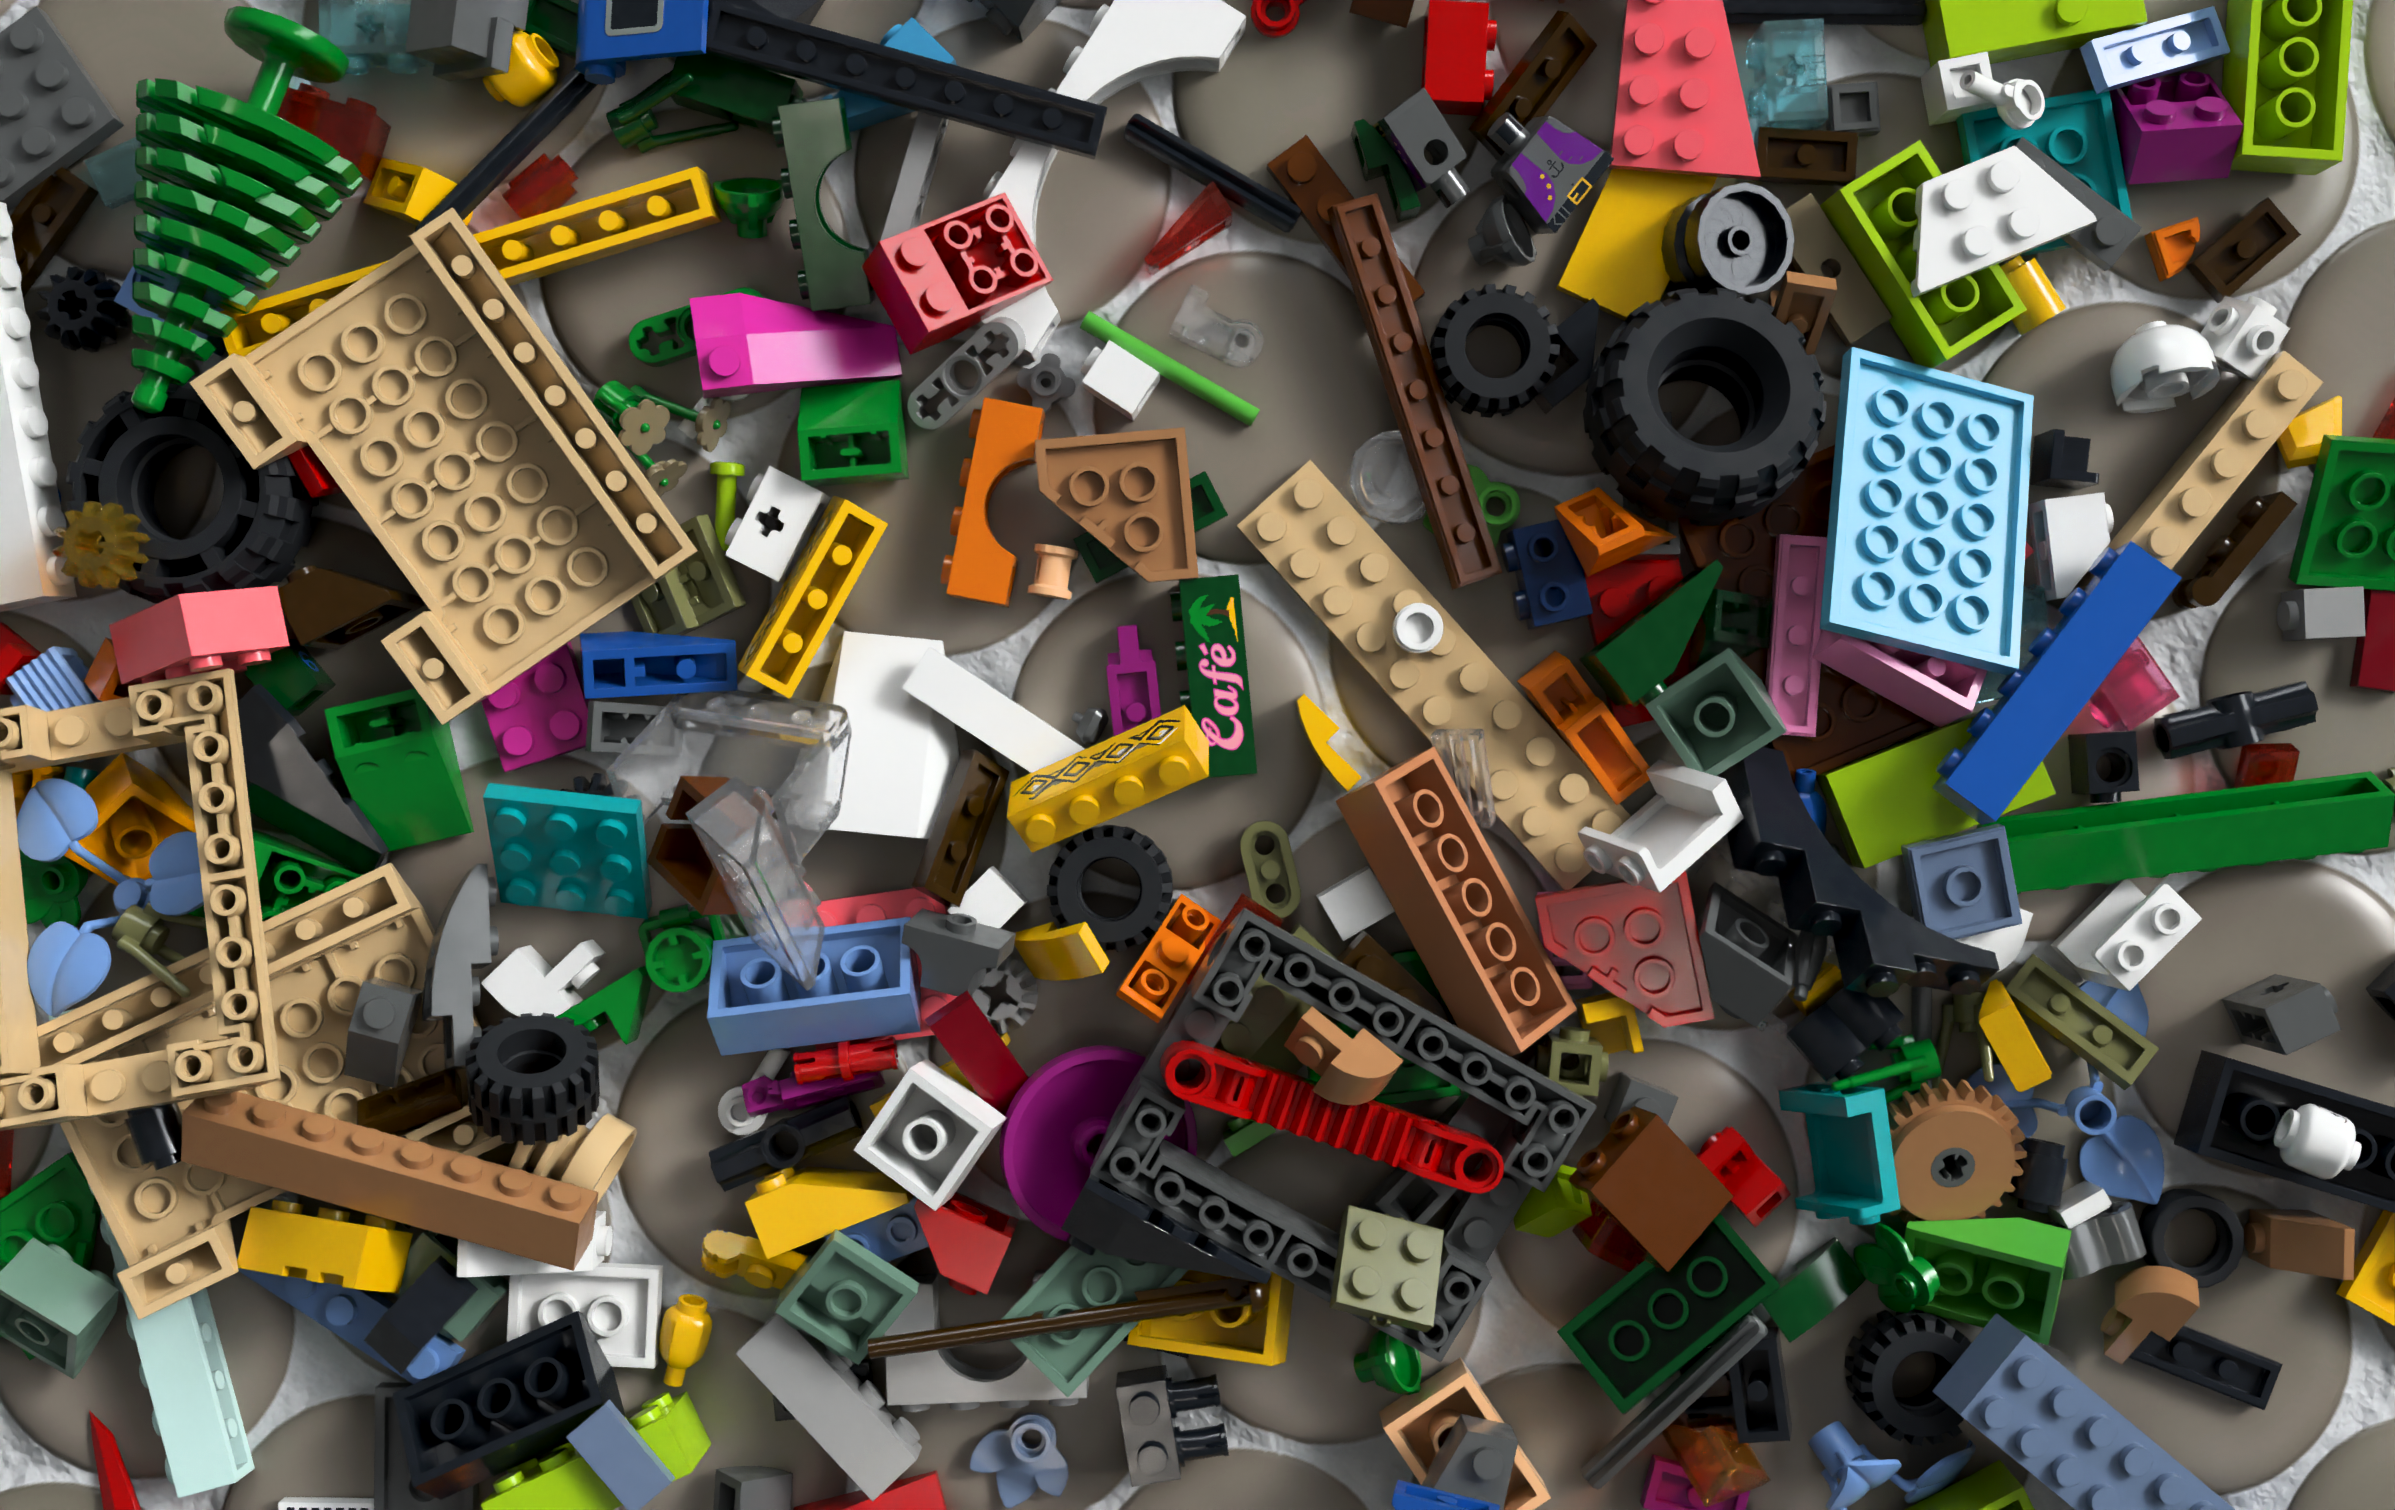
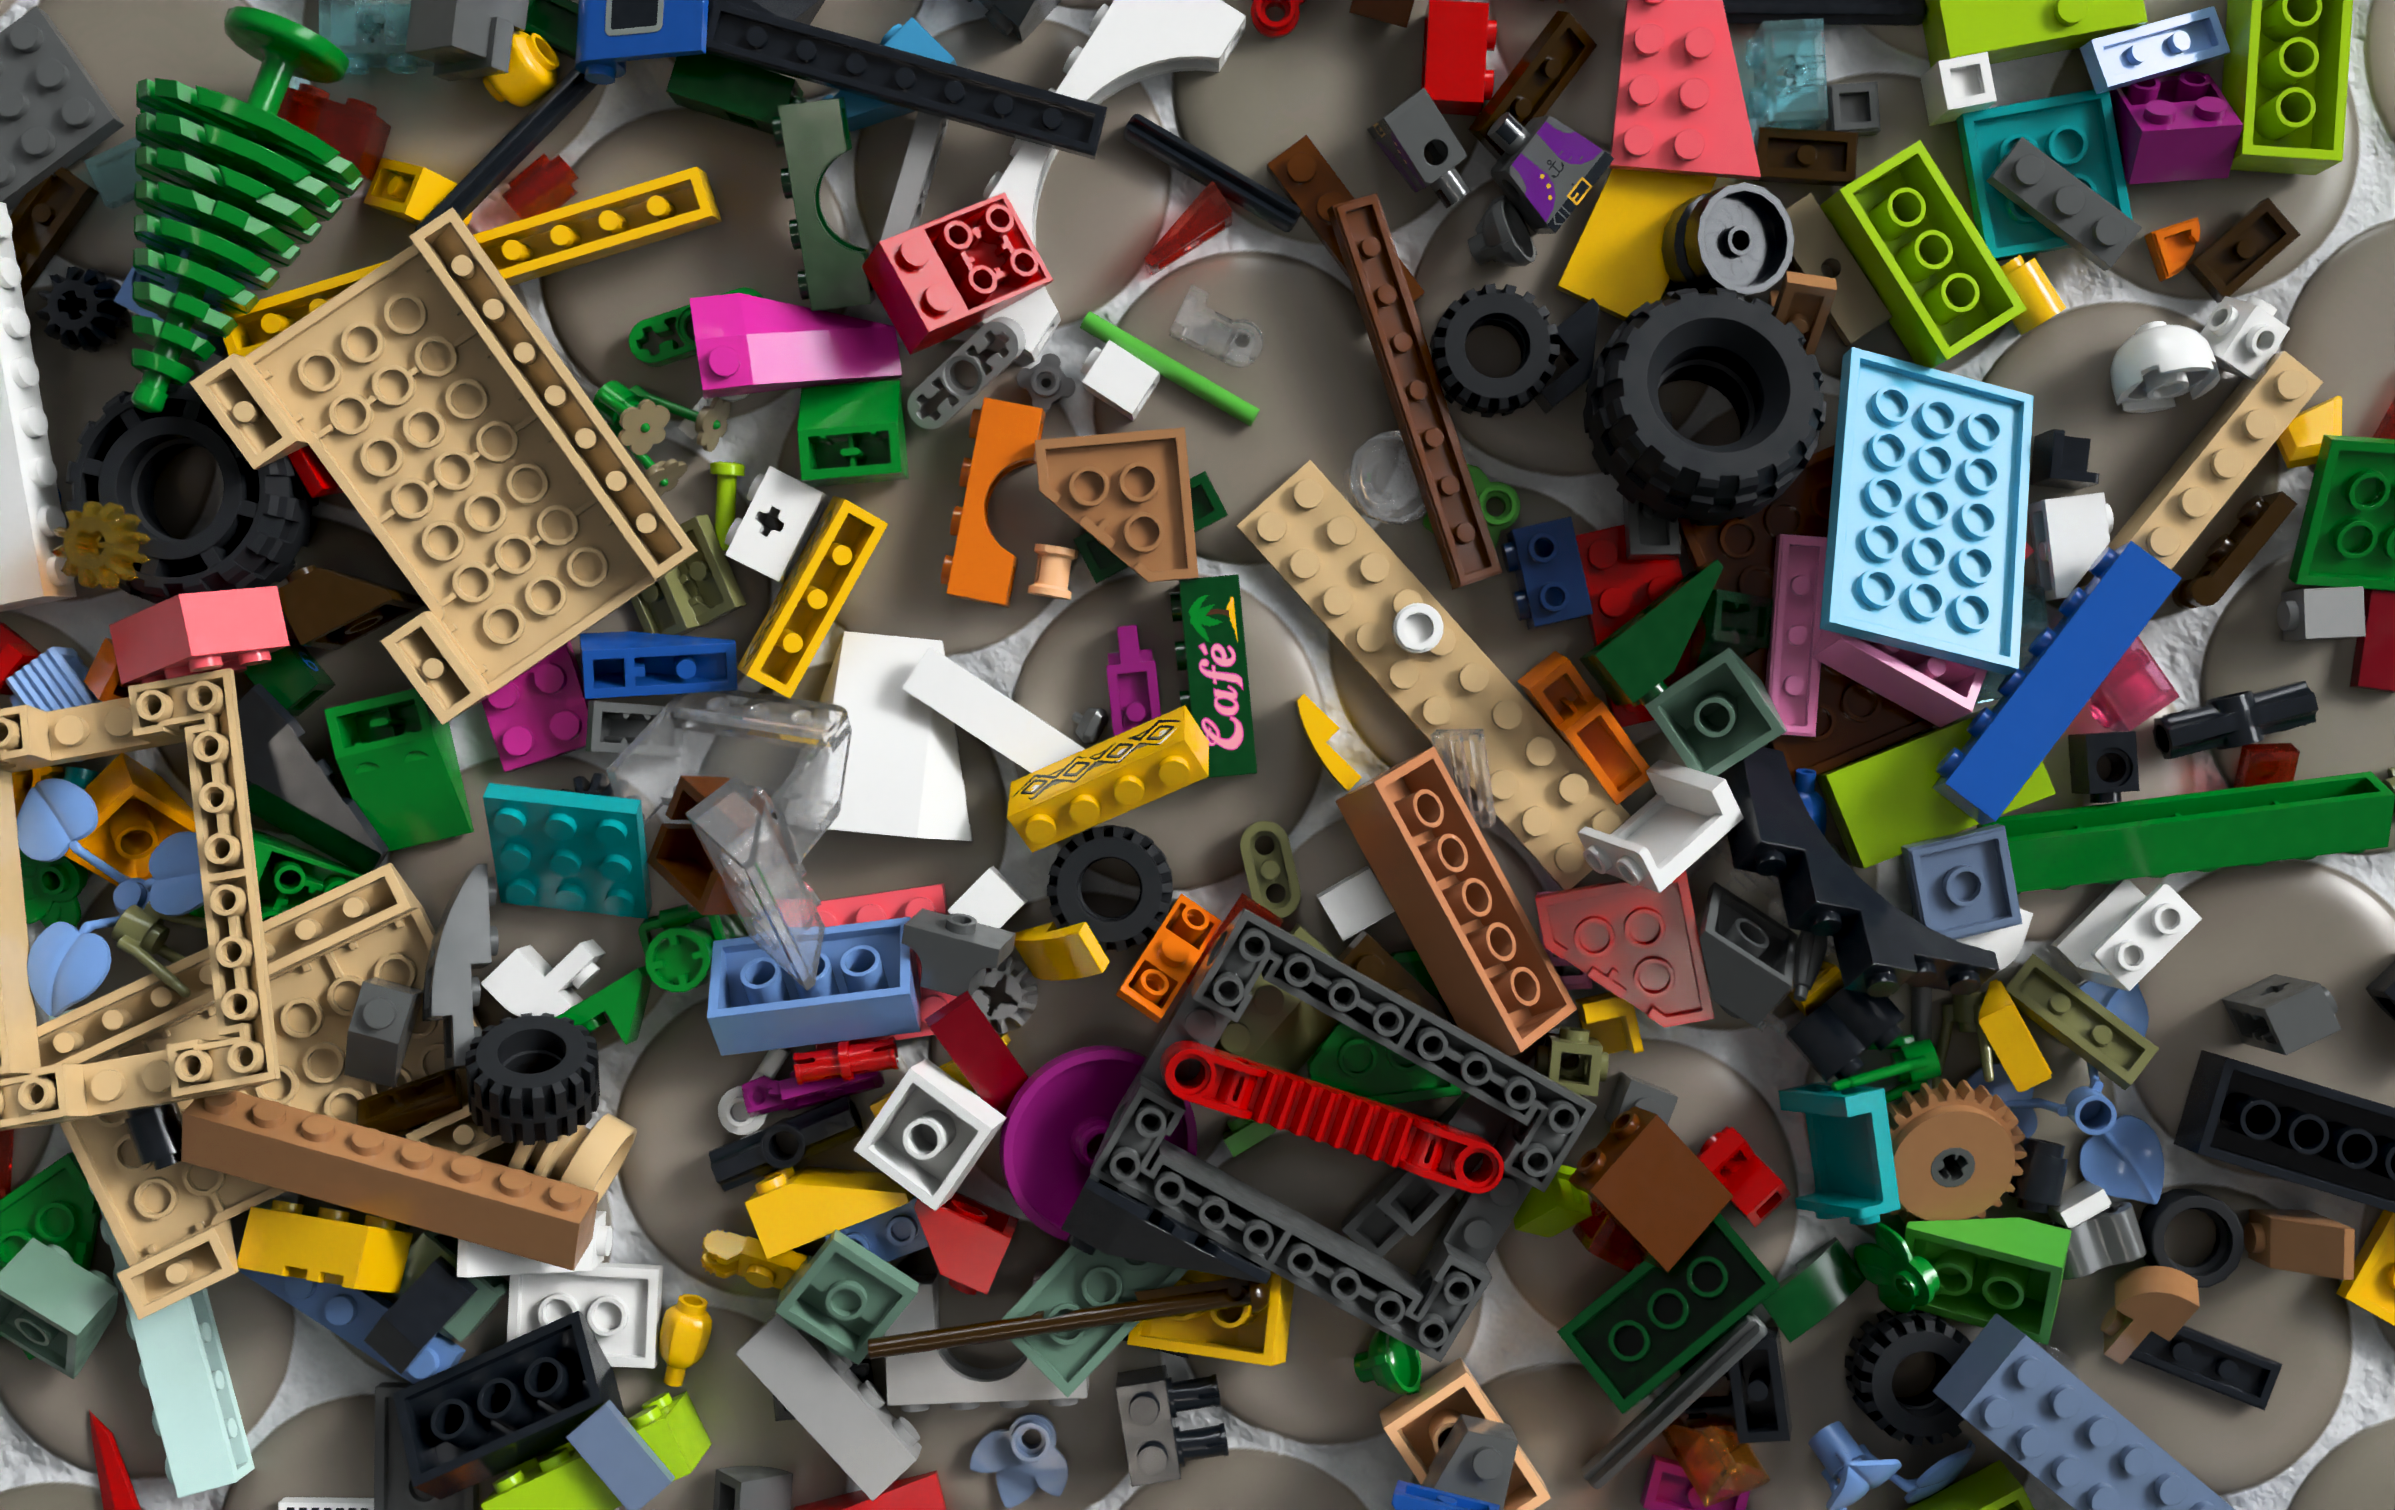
dark green plant [606,70,739,154] -> none
green piece [713,177,785,239] -> none
dark brown plate [912,750,1010,907] -> none
medium nougat brick [1284,1006,1404,1105] -> none
plate [1330,1205,1444,1333] -> none
dark green slope [1351,119,1421,223] -> none
orange slope [1554,487,1677,577] -> none
white wing [1911,145,2097,298] -> none
white plate [1959,70,2045,130] -> none
white head [2274,1104,2362,1180] -> none

